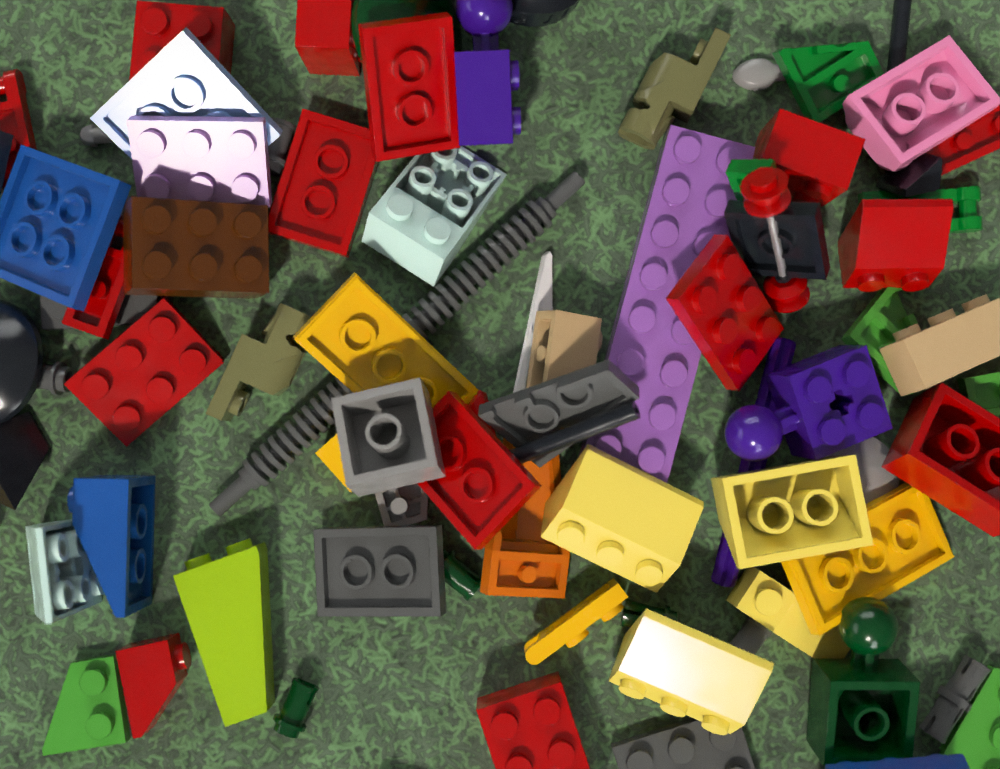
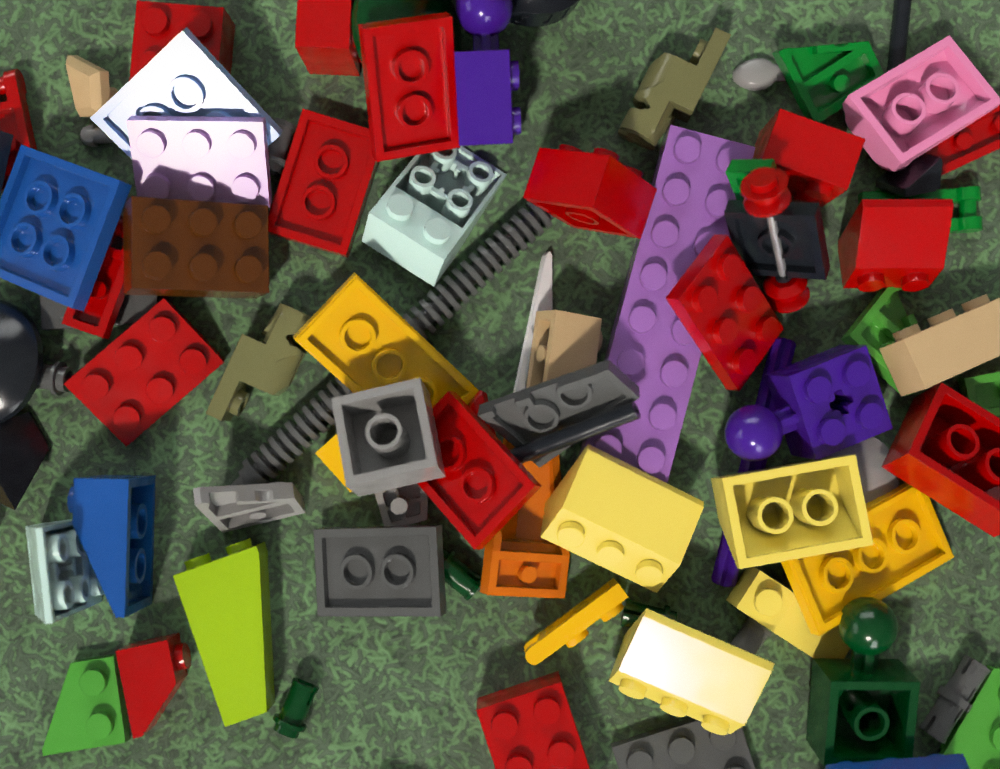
none -> tan piece [65,55,118,117]
none -> light grey wing [193,482,306,533]
none -> red brick [523,144,657,239]

